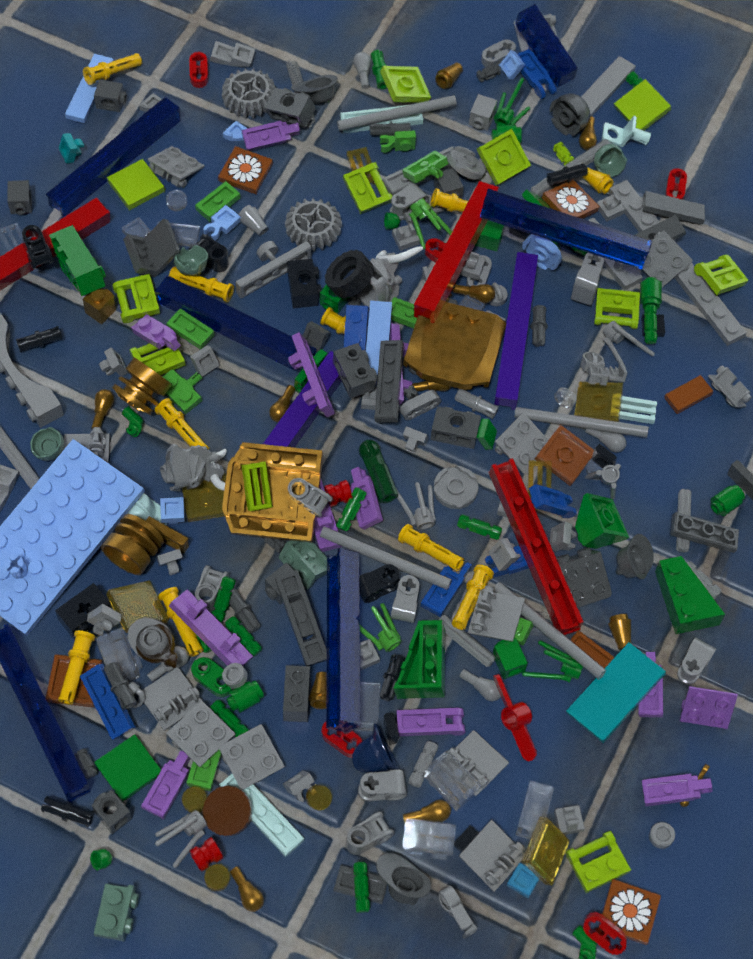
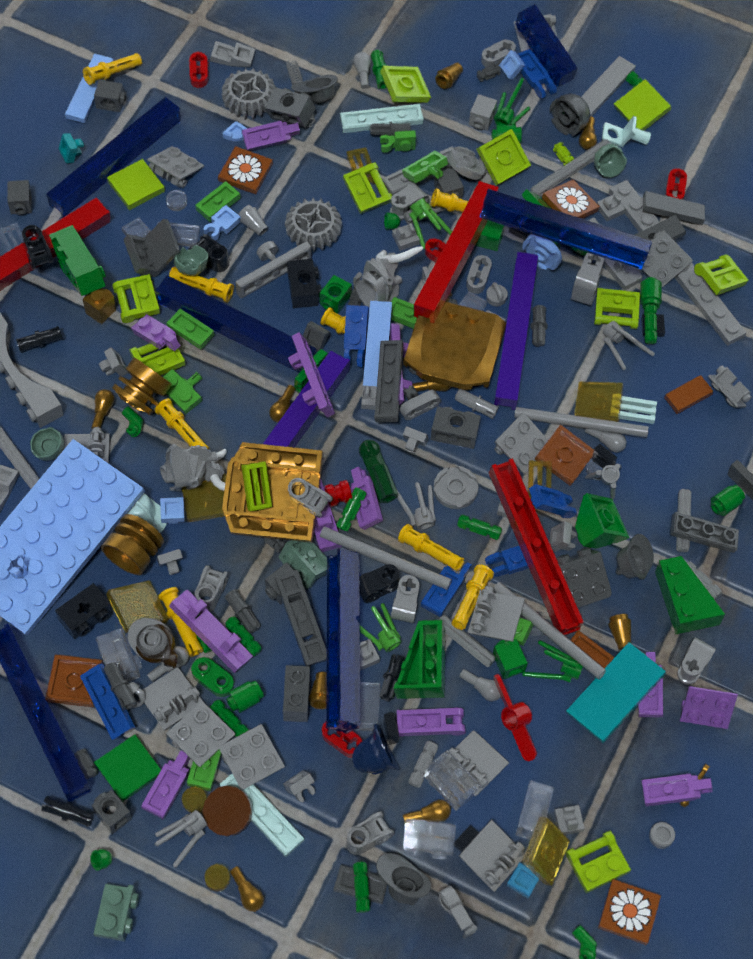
yellow pin [58,630,96,705] -> none
light grey tile [87,604,122,636] -> none
light grey tile [139,93,169,113] -> none
pearl gold tile [146,516,189,554] -> none
red wheel [189,837,224,872] -> none
light grey tile [190,345,219,377] -> none
green axle [211,577,236,623] -> none
light grey tile [222,663,248,689] -> none
clear yellow tile [306,784,332,810] -> none
black tyre [325,250,374,298] -> none
dark grey brick [332,343,378,398] -> none
light grey piece [337,95,457,131] -> none
light grey piece [358,770,407,802] -> none
pearl gold piece [453,284,495,303] -> none
light grey tile [460,252,485,280] -> none
green tile [476,419,497,450] -> none
light grey tile [489,538,520,571] -> none
black axle [546,164,588,186] -> none
clear tile [554,387,577,408] -> none
light grey piece [580,352,627,385] -> none
yellow cone [582,167,613,194] -> none
red beam [583,912,627,955] -> none

